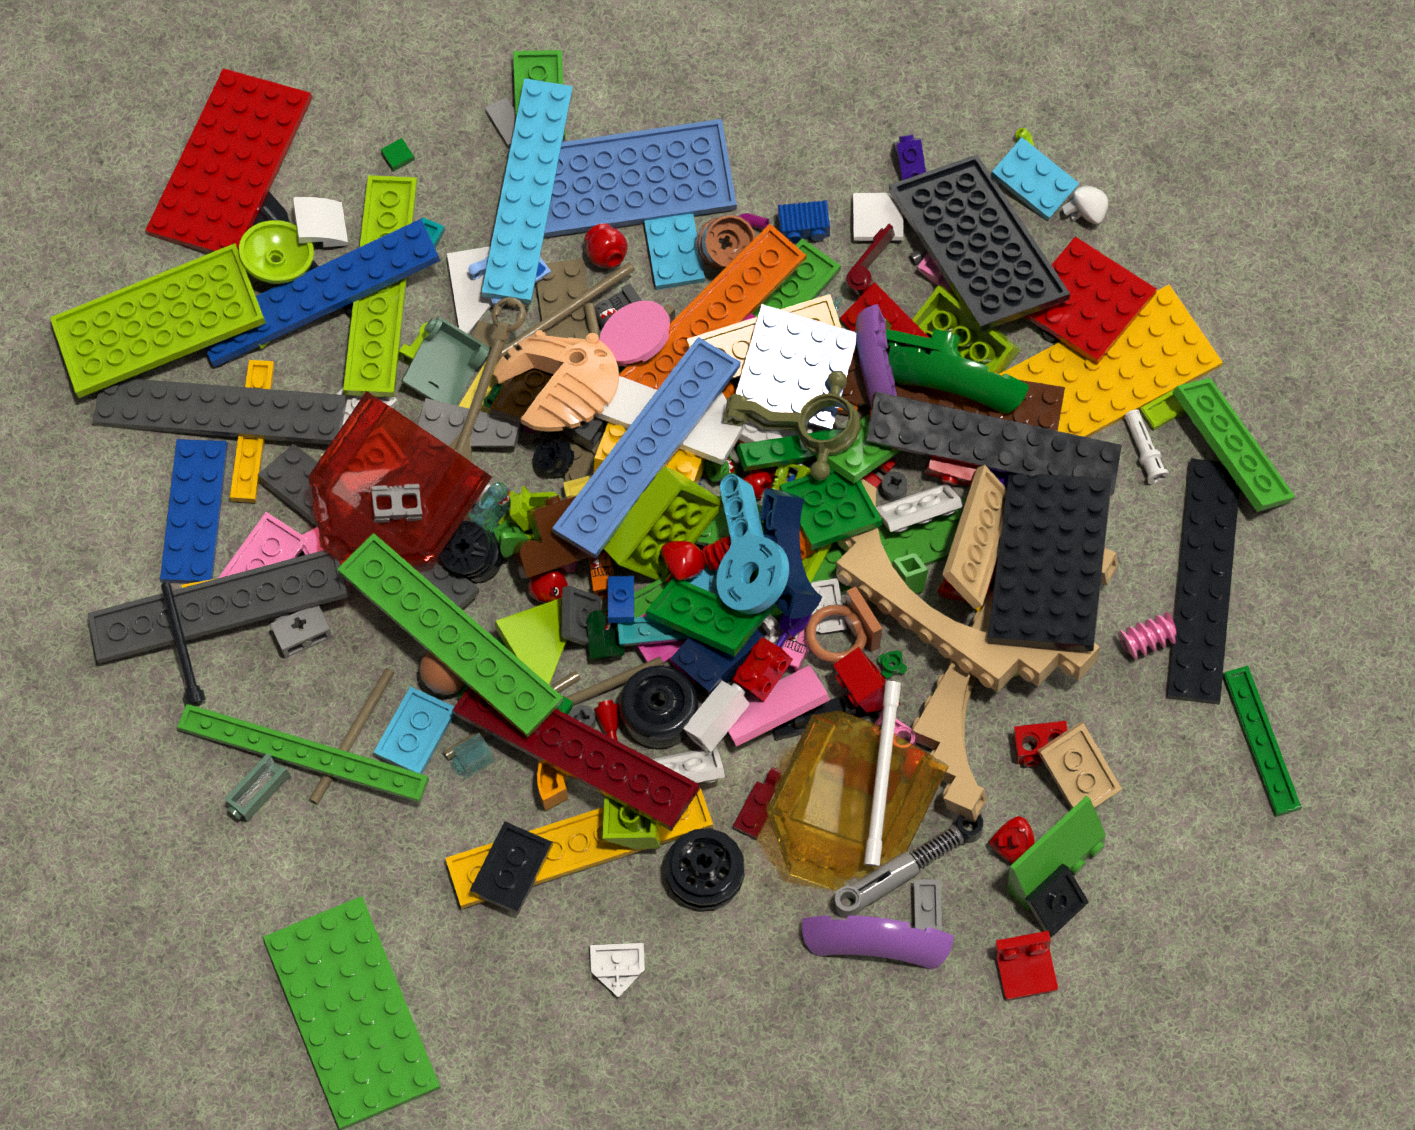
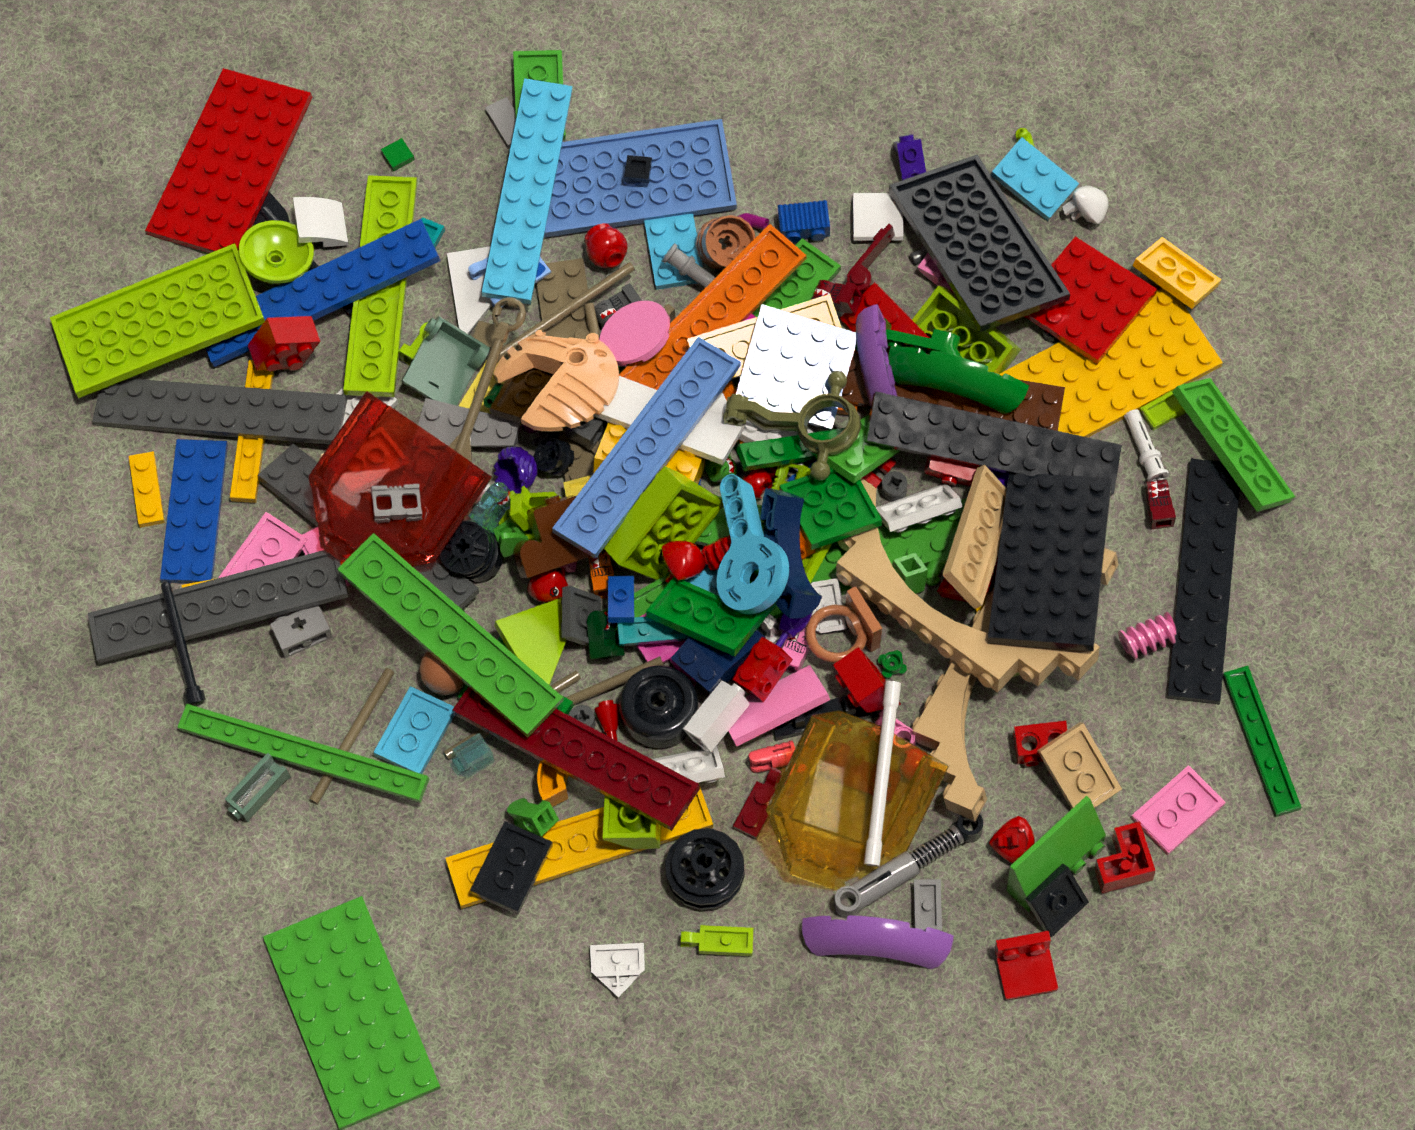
none -> yellow plate [129,451,165,528]
none -> red brick [248,316,321,372]
none -> dark purple hair [494,446,537,494]
none -> bright green leg [507,798,559,837]
none -> black plate [624,155,652,184]
none -> light grey pin [662,243,716,288]
none -> lime plate [681,925,754,956]
none -> coral hinge [748,740,798,773]
none -> dark red leg [811,280,863,315]
none -> bright green arm [926,555,949,586]
none -> red brick [1094,821,1156,893]
none -> bright pink tile [1131,765,1226,855]
none -> yellow plate [1132,237,1221,309]
none -> dark red leg [1145,479,1176,530]

